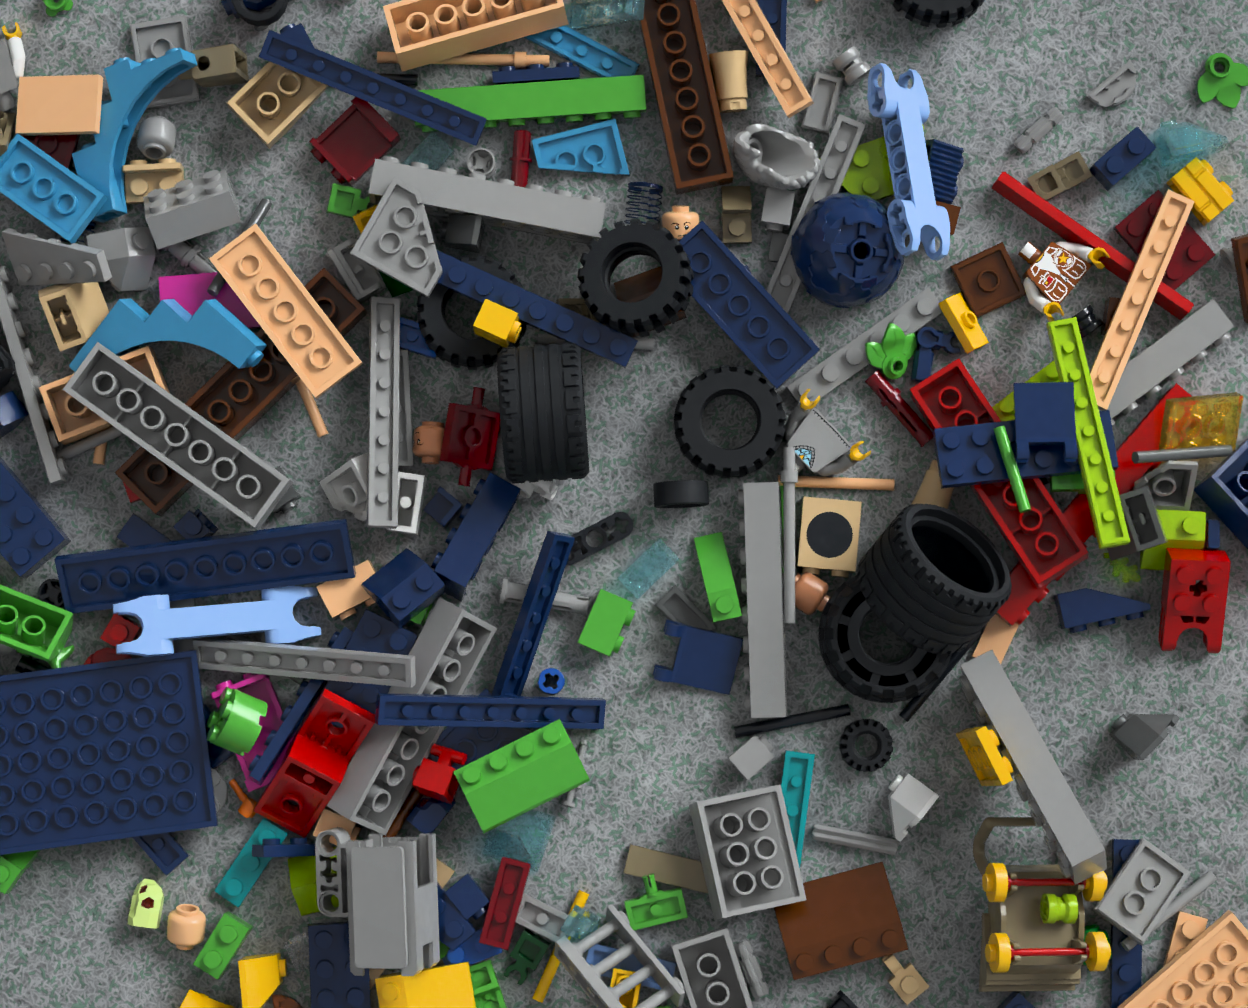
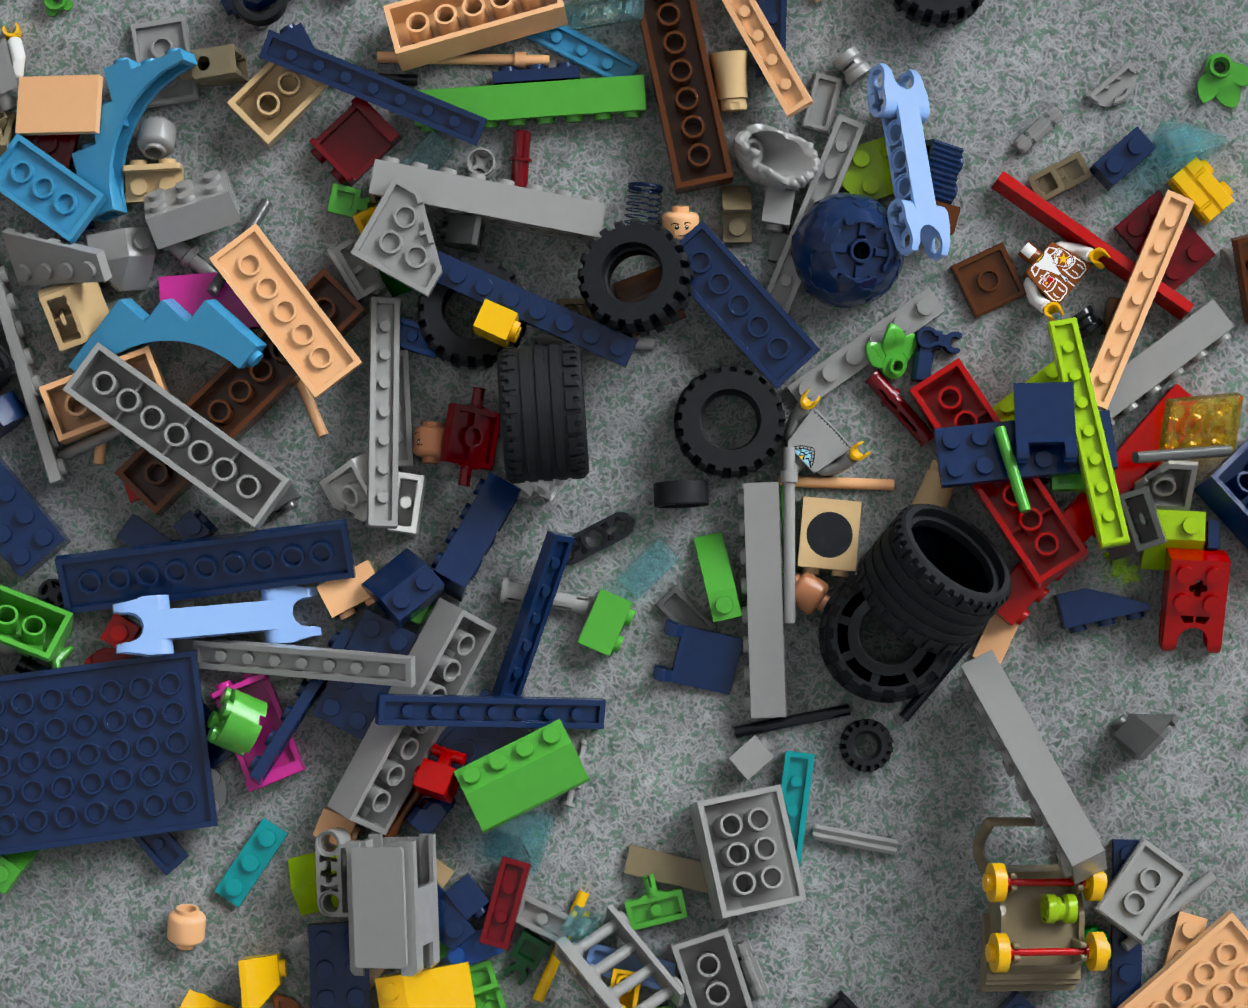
yellowish green rock [128,879,164,929] -> none
bright green brick [193,911,253,980] -> none
orange hand [229,779,257,818] -> none
dark blue plate [252,838,315,858] -> none
red bracket [253,689,375,838] -> none
dark blue panel [423,486,464,529] -> none
dark azure wing [531,119,630,176] -> none
blue bush [538,668,565,694] -> none
reddish brown slope [774,862,908,980] -> none
tan plate [881,954,929,1005] -> none
white slope [888,773,939,842] -> none
yellow plate [938,293,989,354] -> none
yellow plate [956,726,1013,786] -> none

